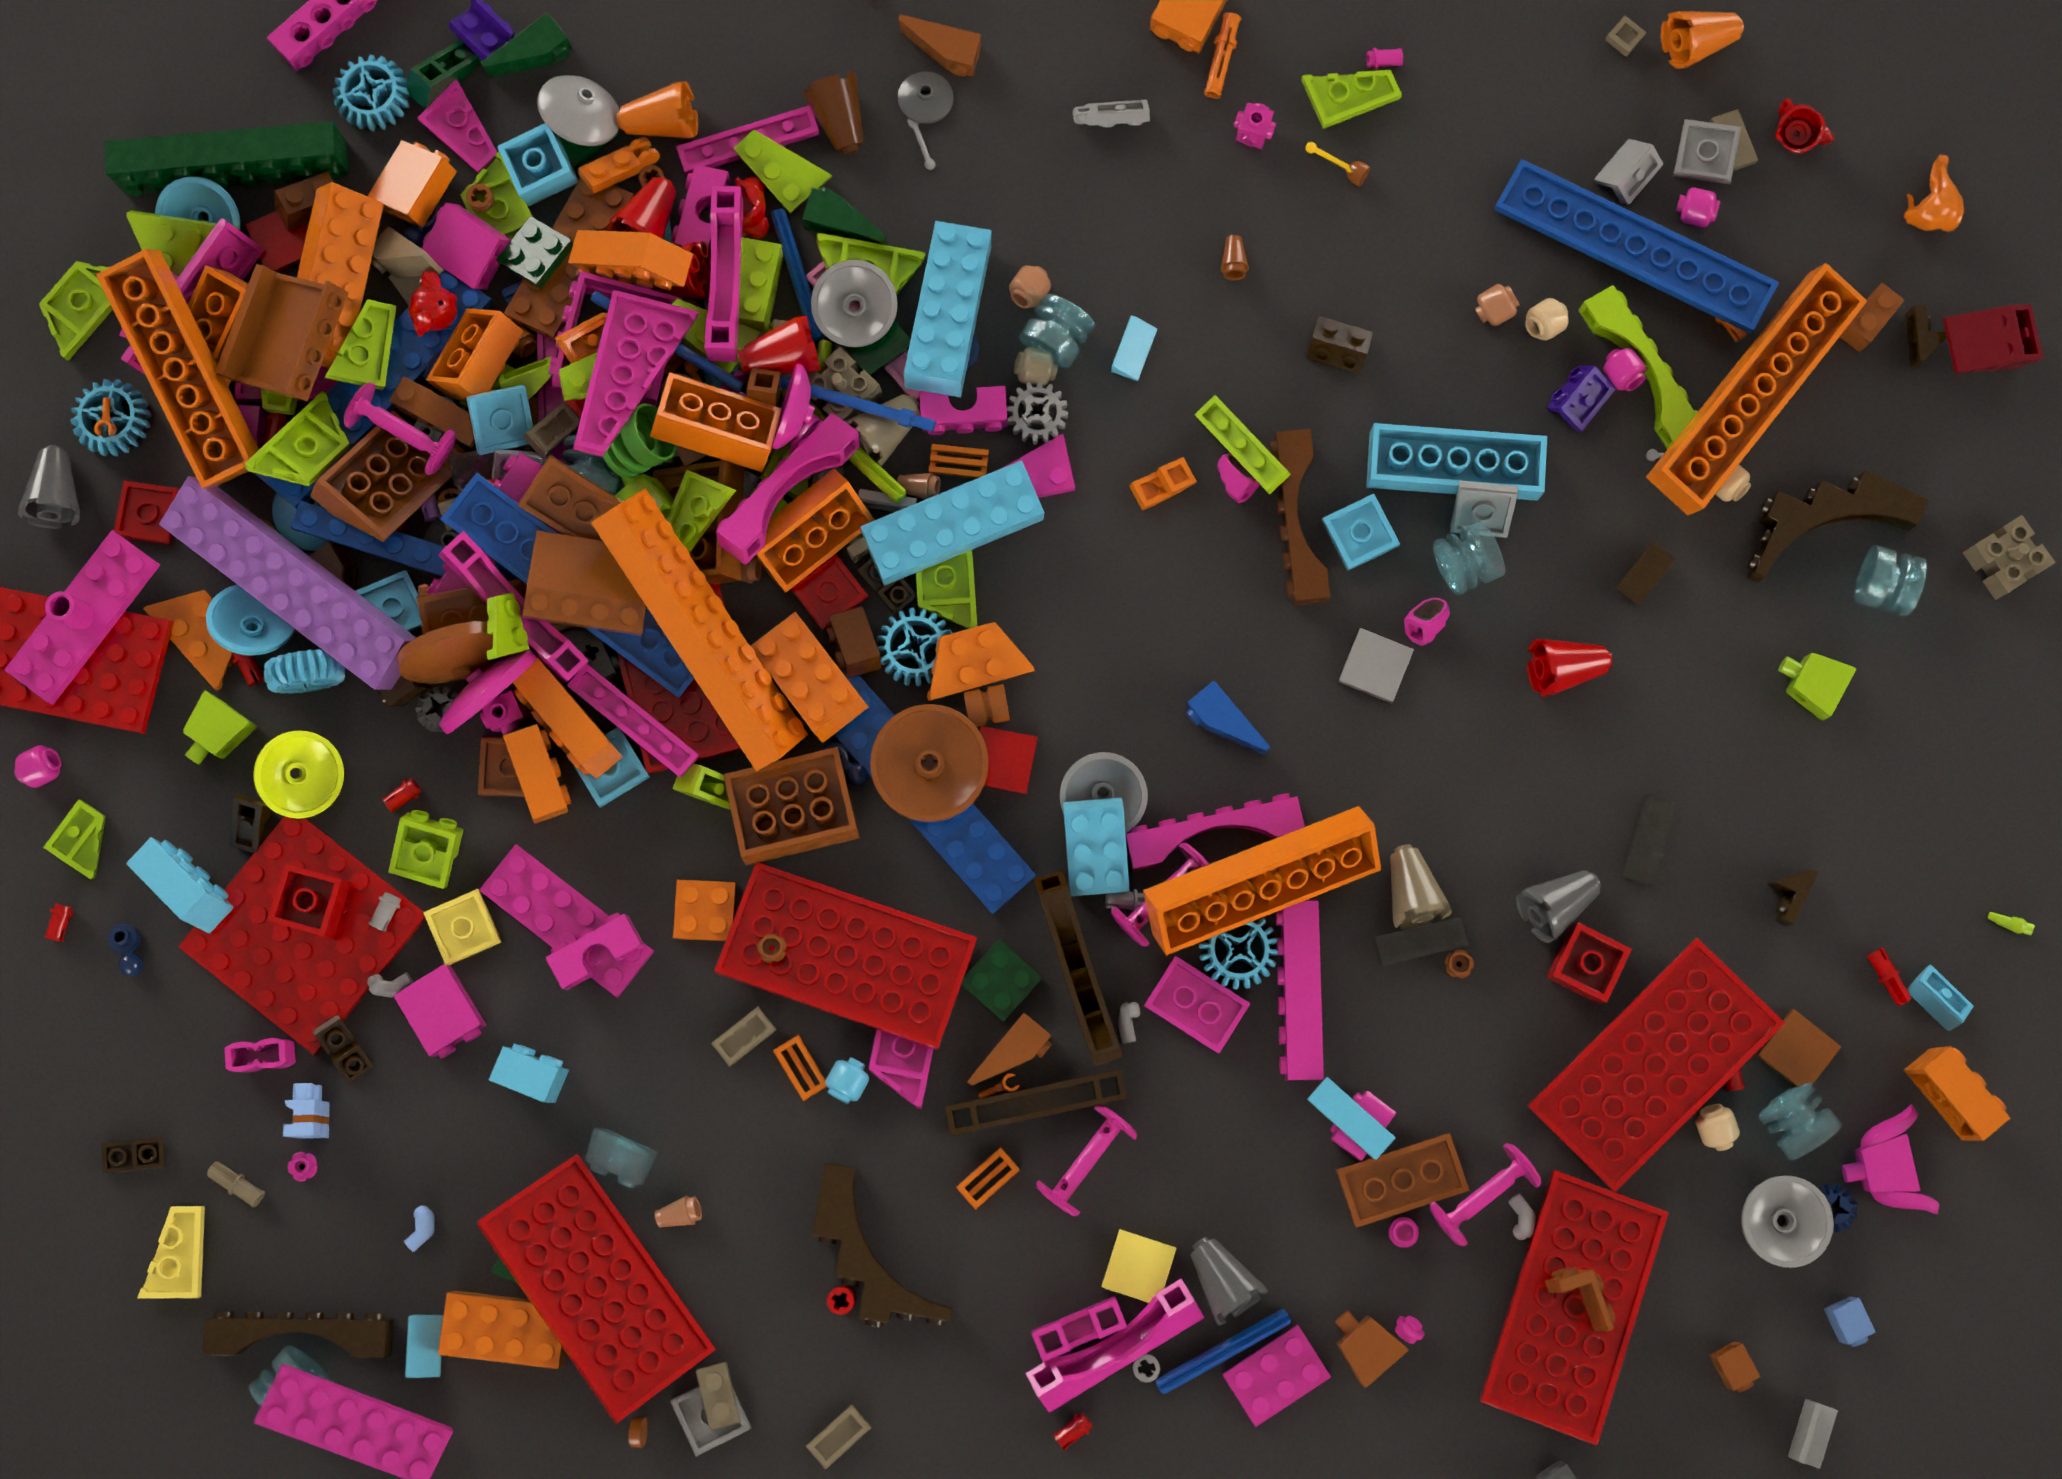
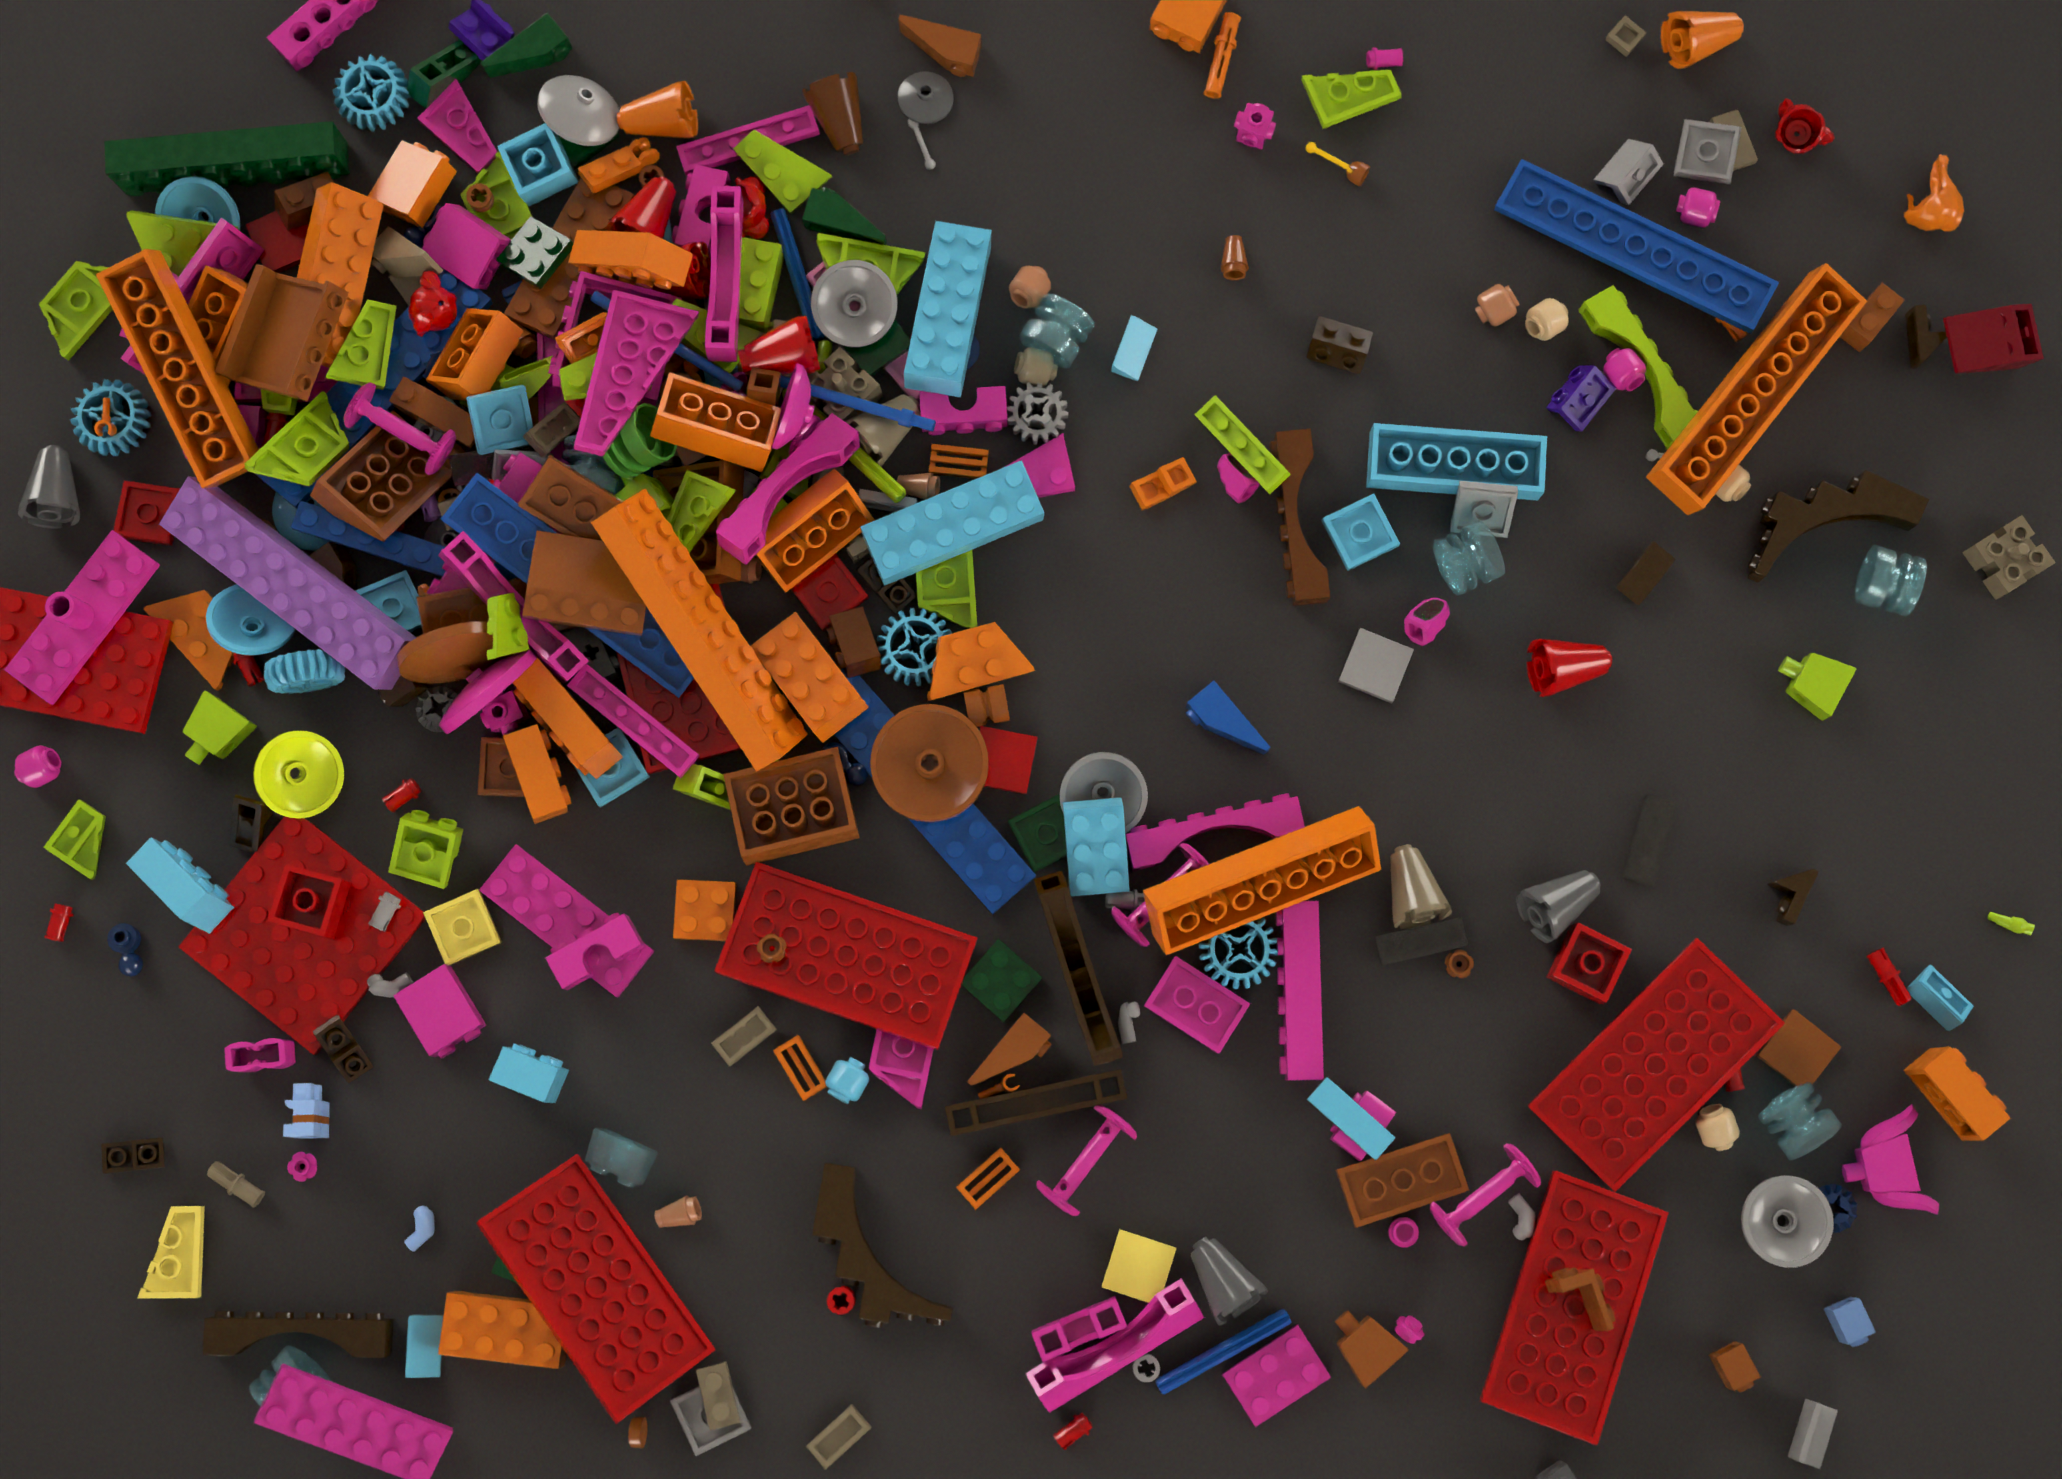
light grey hinge [1072,100,1150,128] -> none
none -> dark green tile [1007,794,1067,873]

